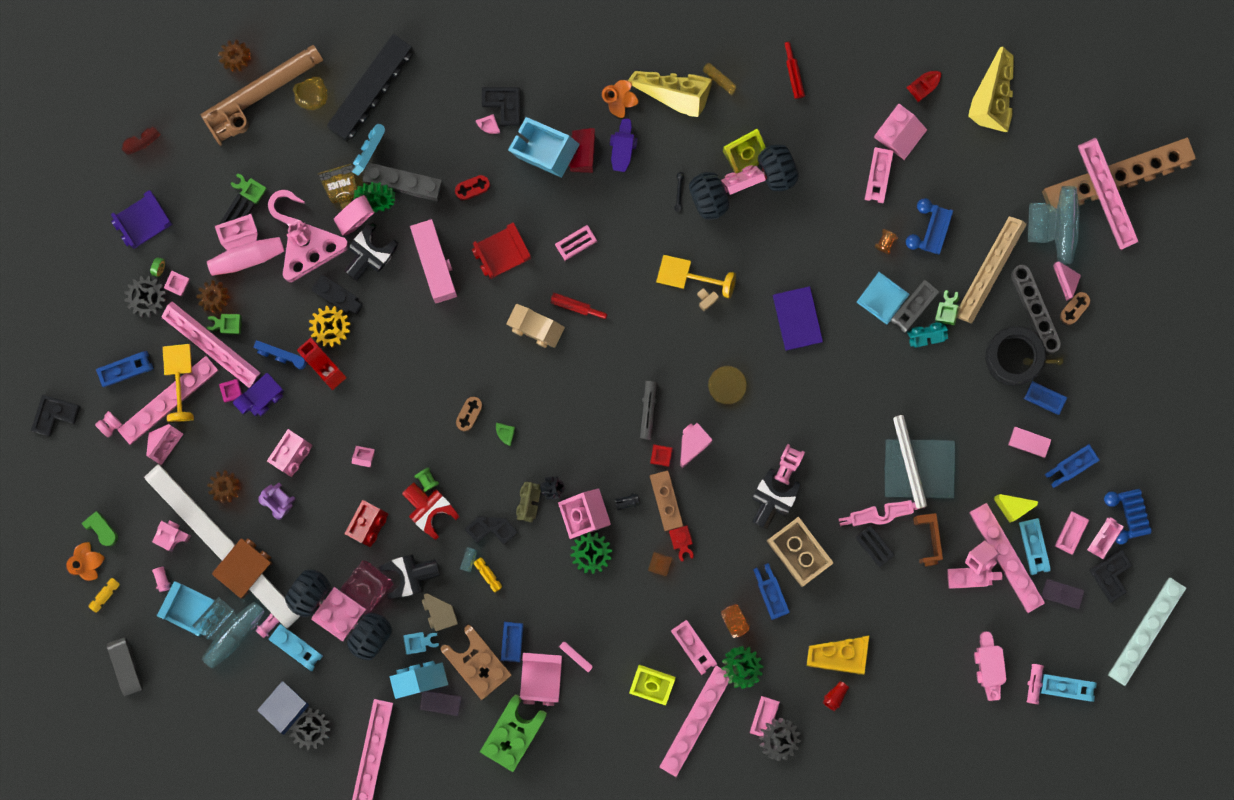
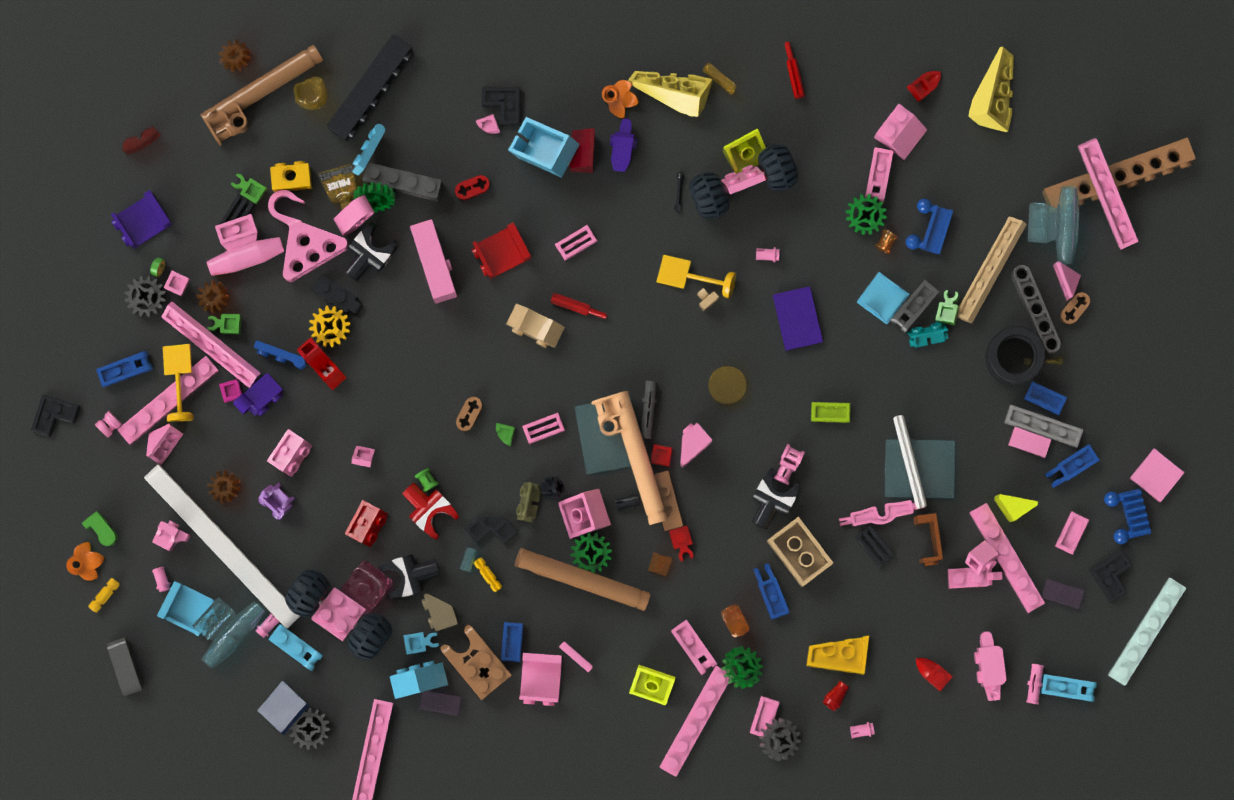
dark orange panel [212,538,273,599] -> none
bright pink gear [287,222,312,246] -> none
bright green brick [480,694,547,772] -> none
medium azure plate [1019,518,1050,575] -> none
bright pink hinge [1087,517,1124,559] -> none
none -> yellow brick [270,161,312,193]
none -> medium nougat piece [514,548,650,611]
none -> bright pink tile [522,413,565,444]
none -> clear light blue piece [575,396,633,474]
none -> light nougat piece [591,391,668,525]
none -> bright pink pin [756,247,780,262]
none -> lime plate [811,402,850,423]
none -> green gear [845,193,887,235]
none -> bright pink pin [850,722,875,739]
none -> red plate [916,658,953,691]
none -> light grey tile [1004,405,1083,448]
none -> bright pink tile [1129,448,1184,503]

